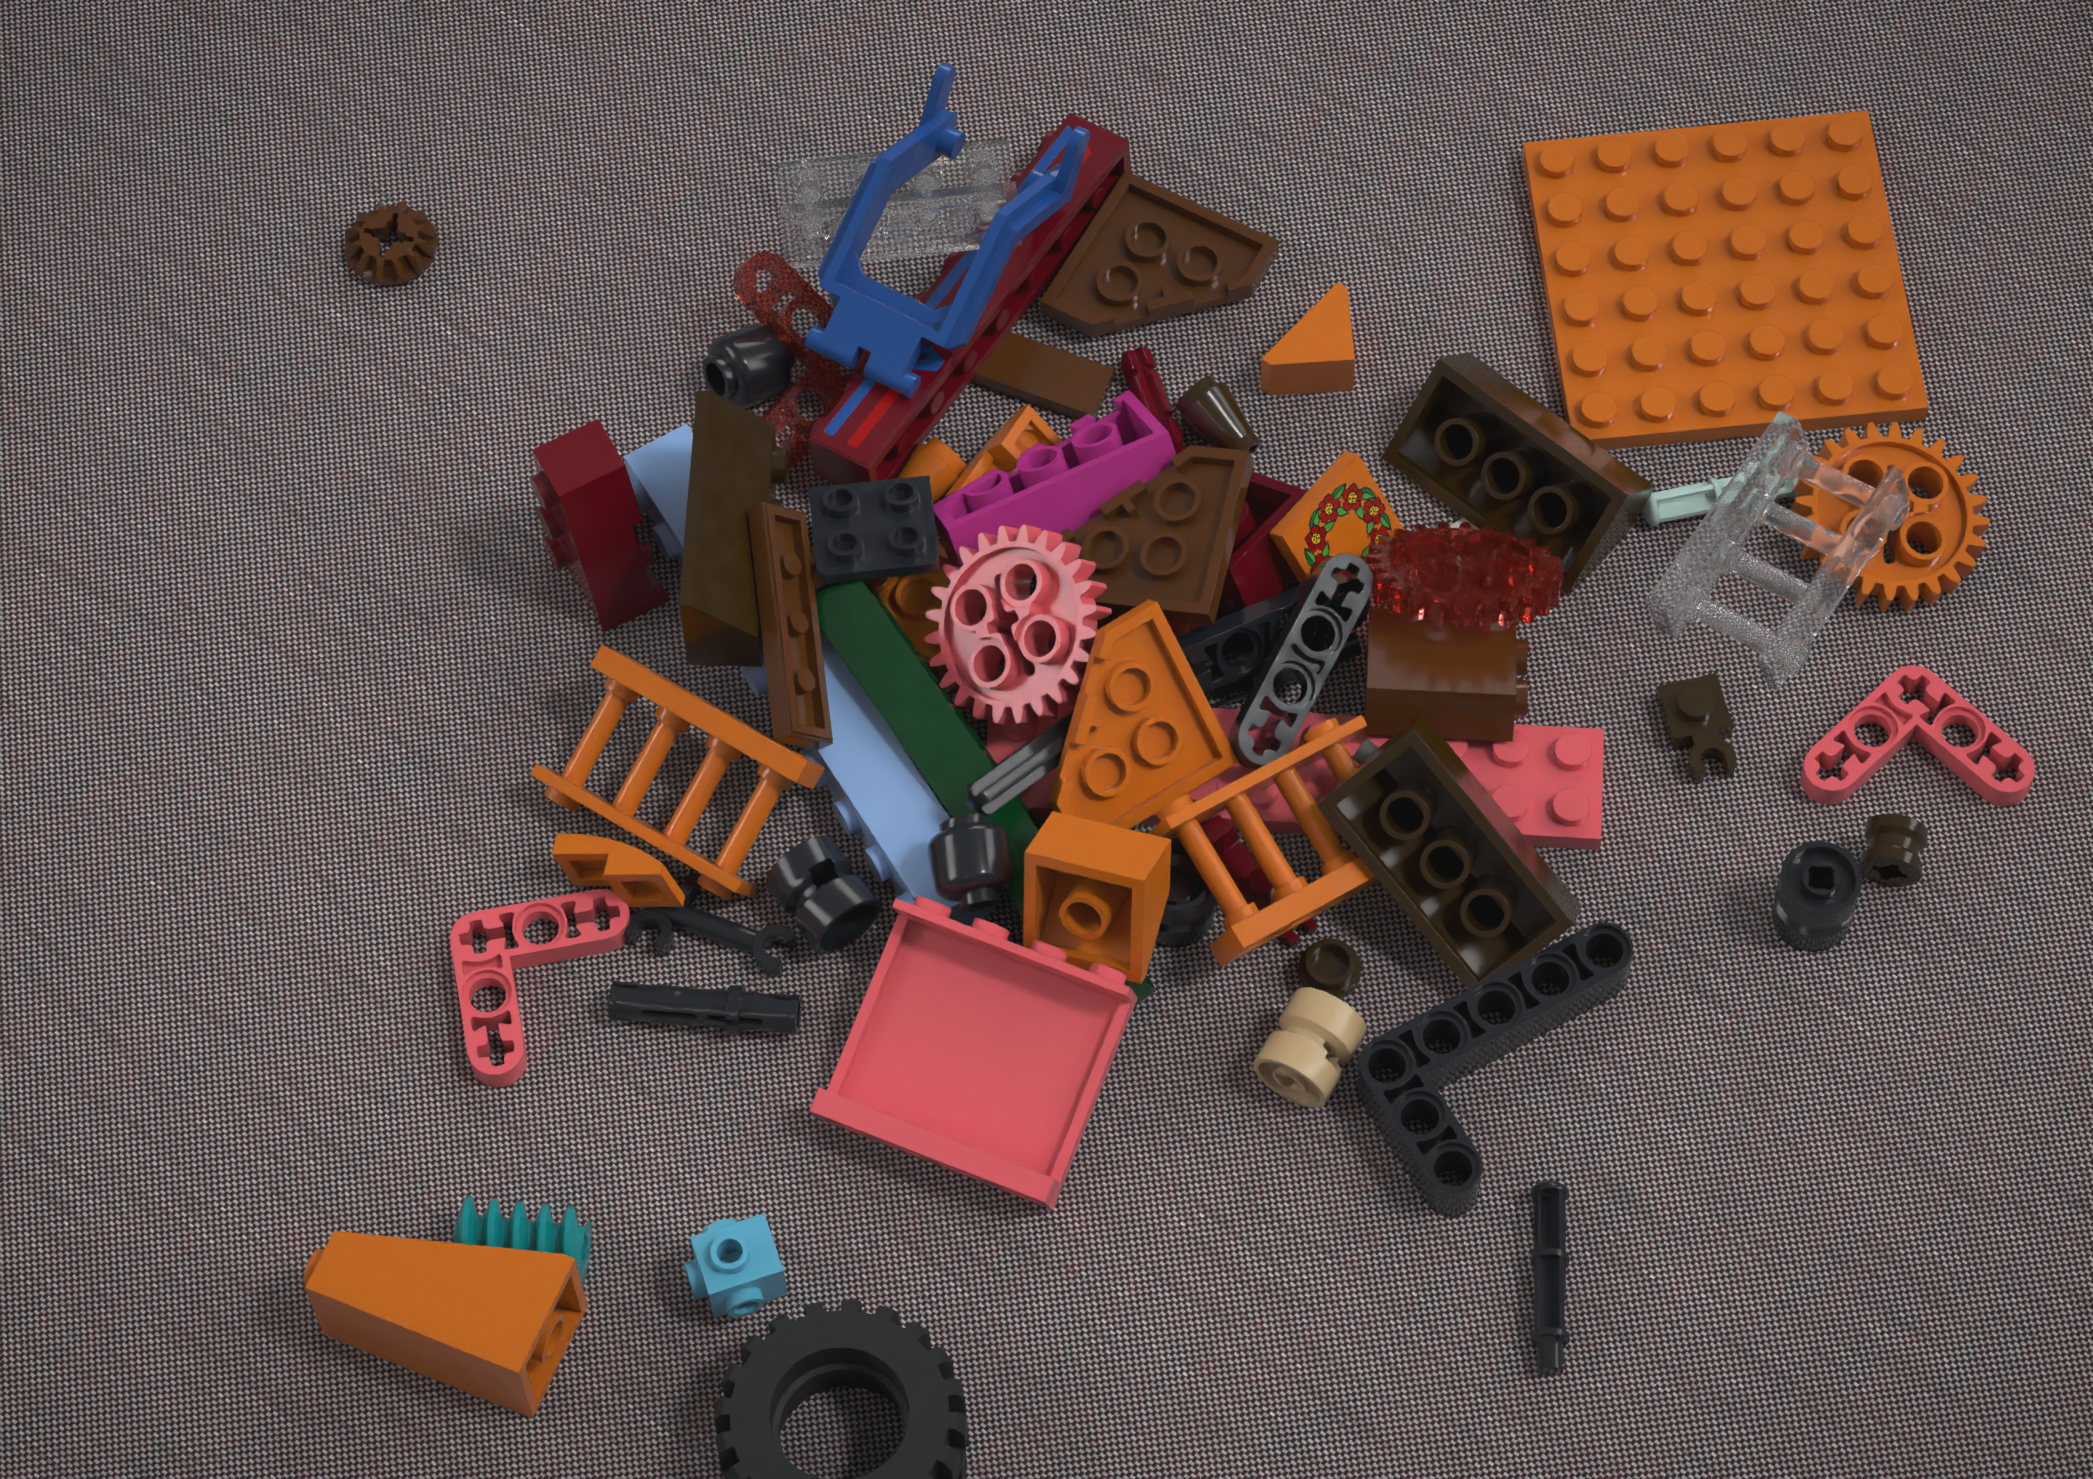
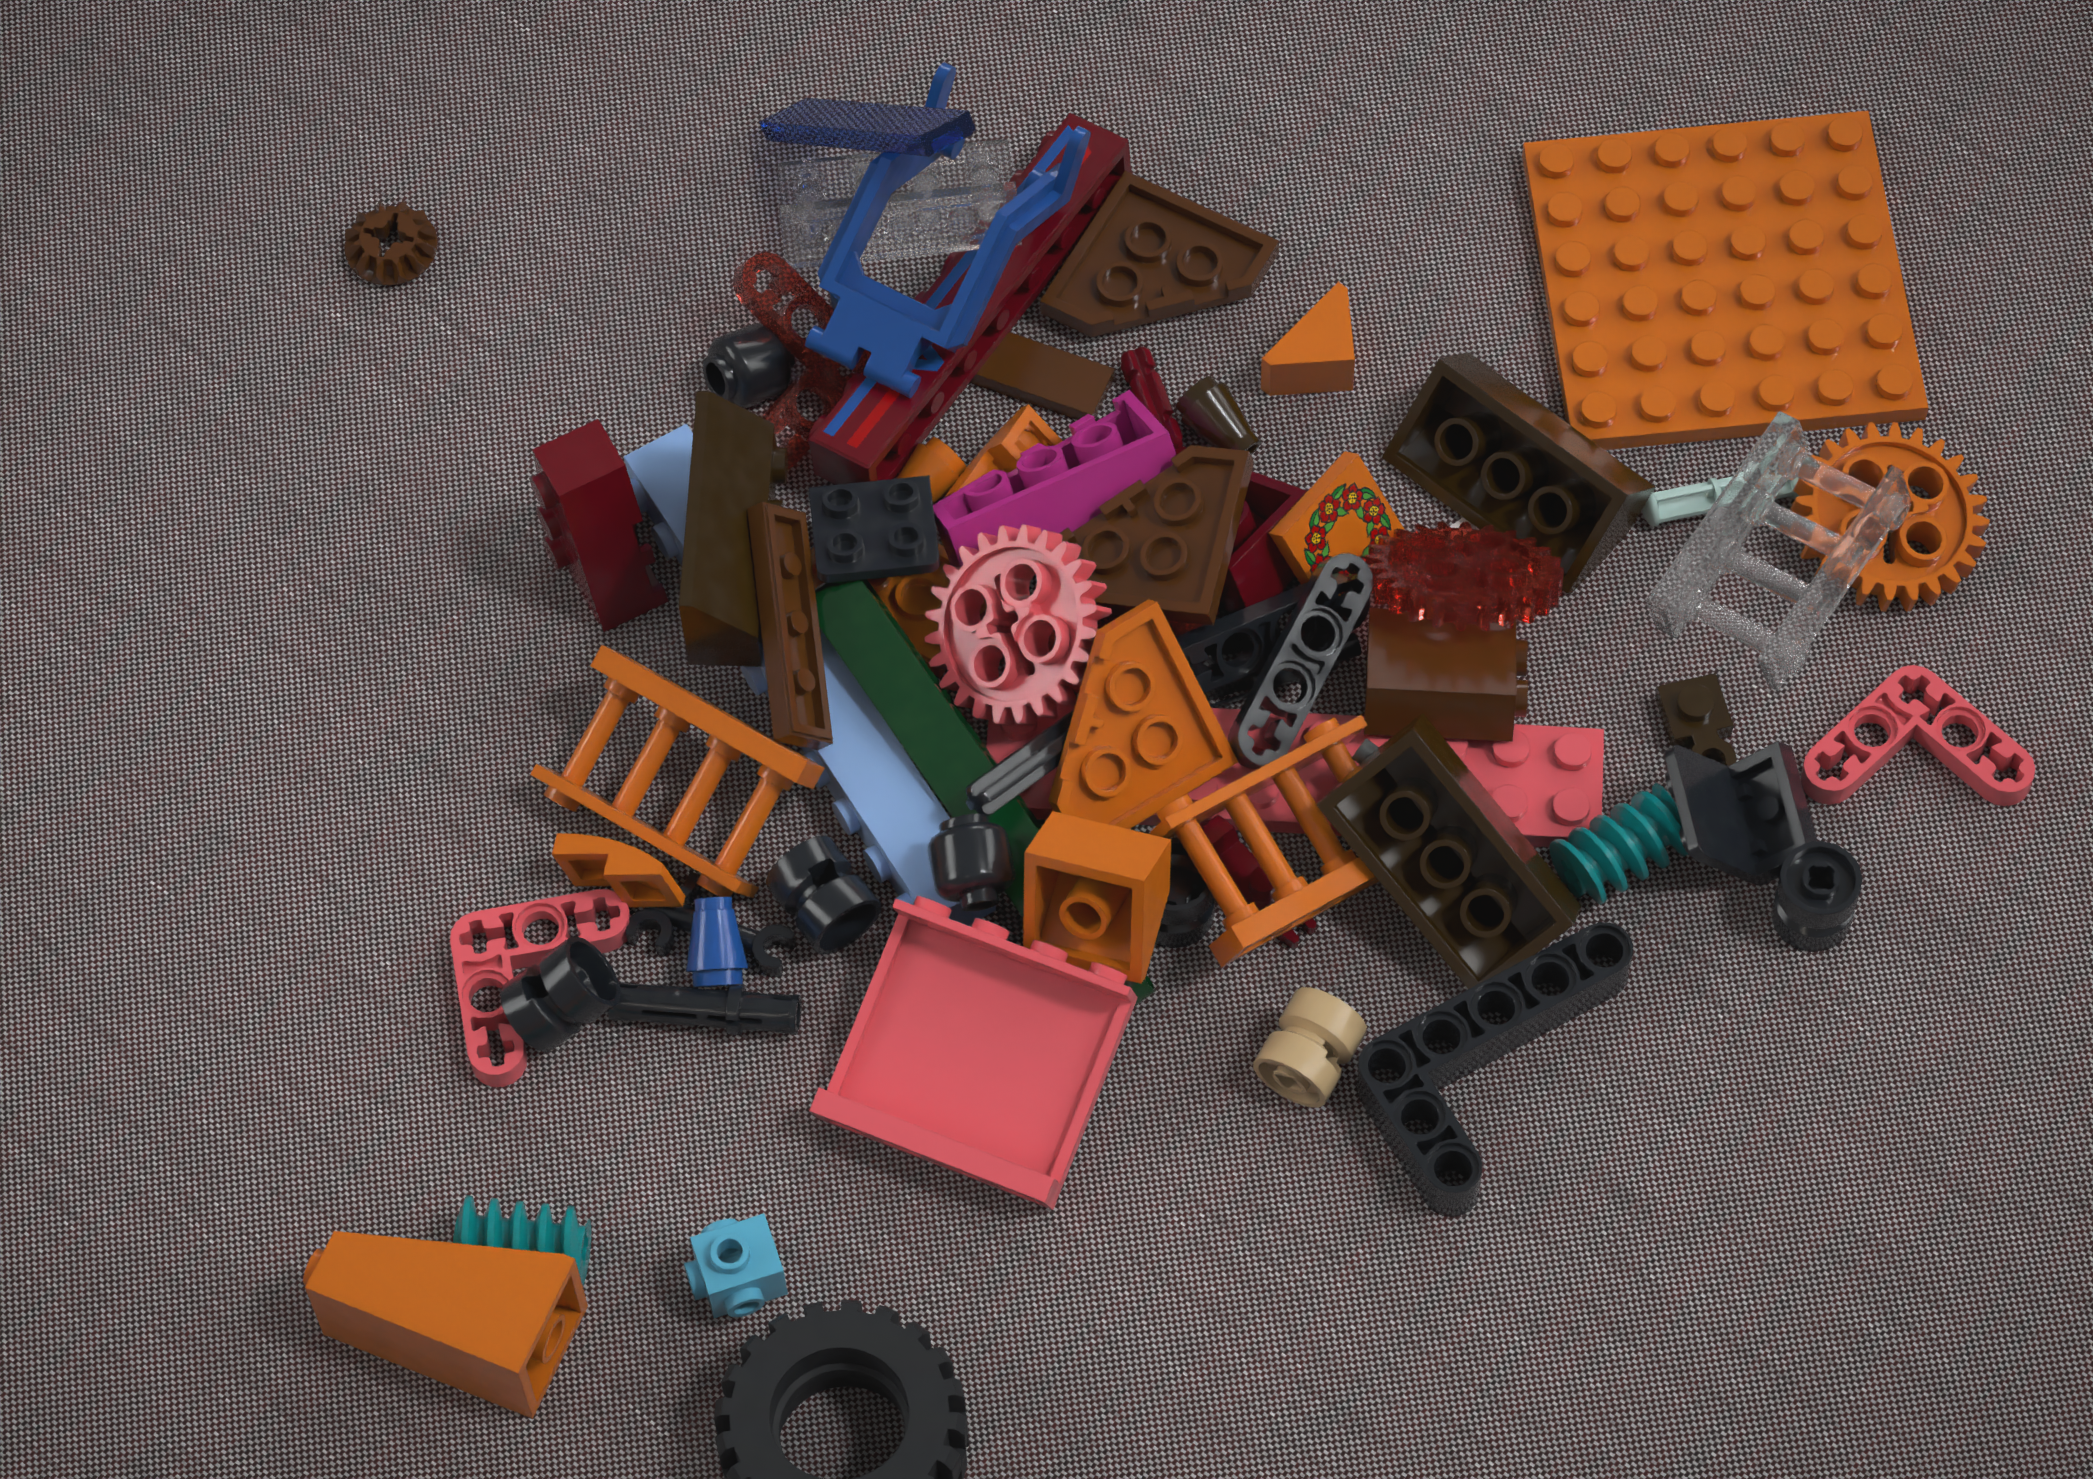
dark brown plate [1299,938,1362,999] -> none
black piece [1531,1181,1570,1376] -> none
dark brown wheel [1859,814,1928,887] -> none
none -> black wheel [500,936,621,1052]
none -> blue cone [686,897,748,988]
none -> clear blue tile [759,98,976,157]
none -> teal piece [1549,782,1689,905]
none -> black bracket [1664,741,1817,887]

